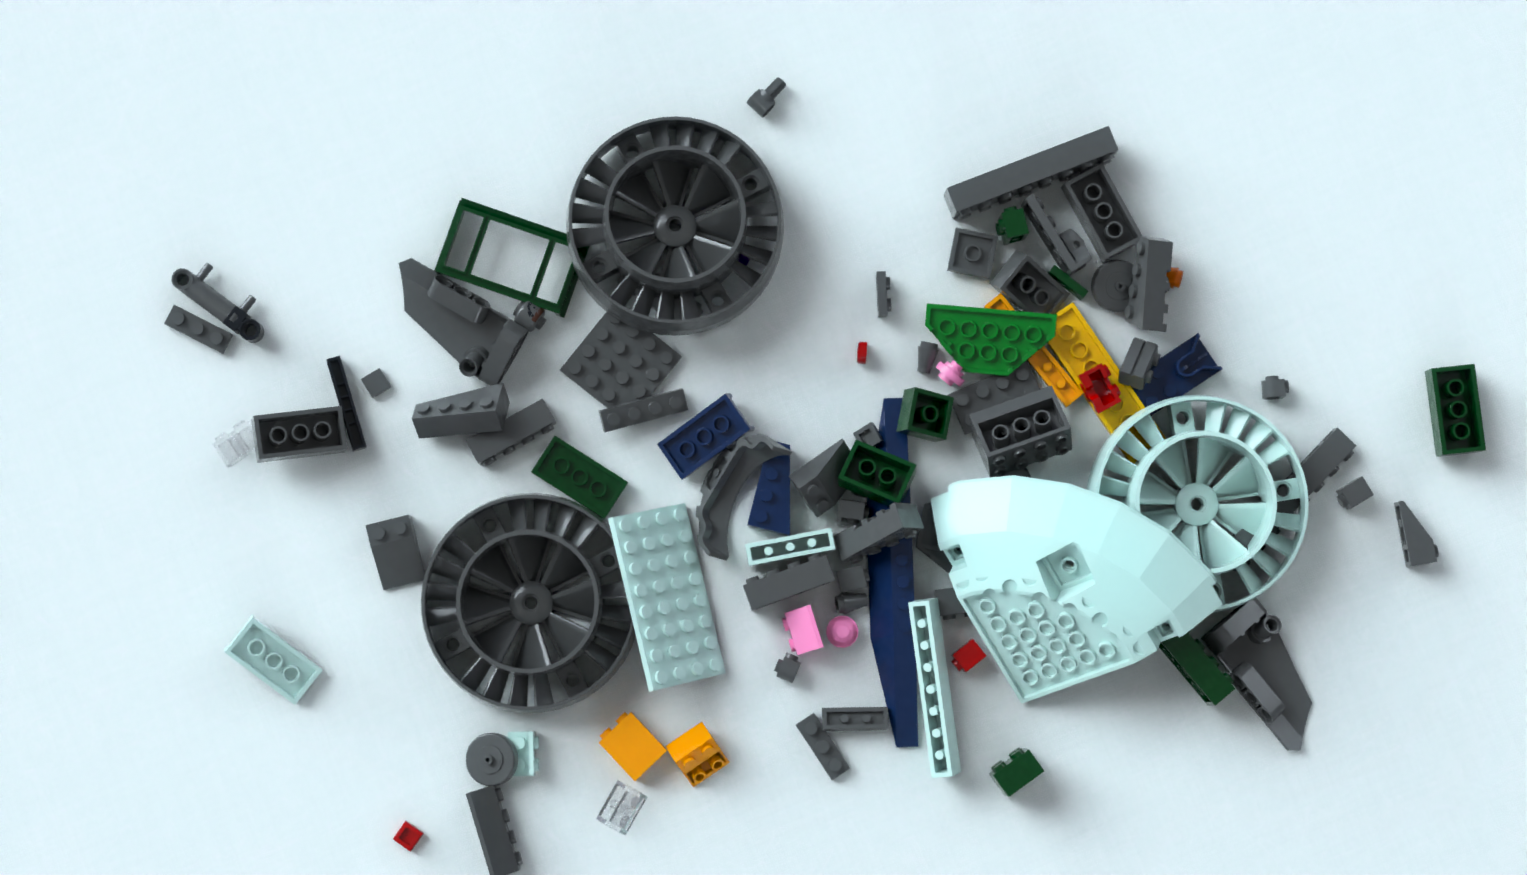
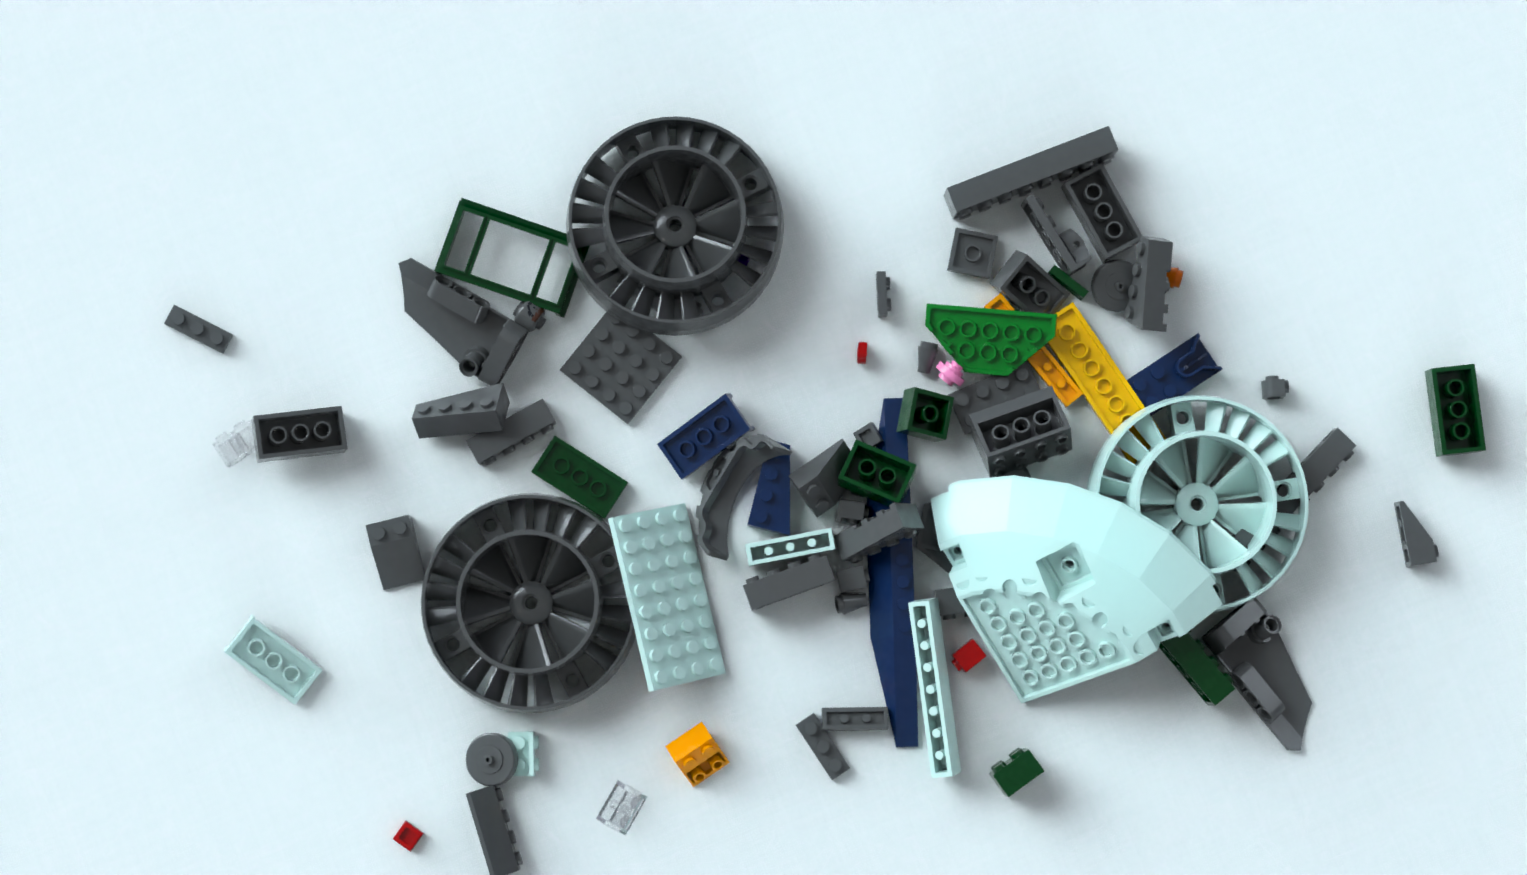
dark grey piece [171,263,264,343] -> none
black piece [326,356,367,452] -> none
dark grey tile [361,368,391,398] -> none
dark grey plate [599,388,688,432] -> none
light orange brick [599,712,667,781] -> none
dark grey axle [747,77,786,118] -> none
dark grey plate [774,652,801,683] -> none
bright pink slope [782,605,824,655] -> none
bright pink plate [826,616,858,648] -> none
dark green brick [995,206,1029,245] -> none
red cylinder [1078,363,1121,414] -> none
dark grey brick [1118,337,1161,390] -> none
dark grey brick [1336,476,1374,509] -> none

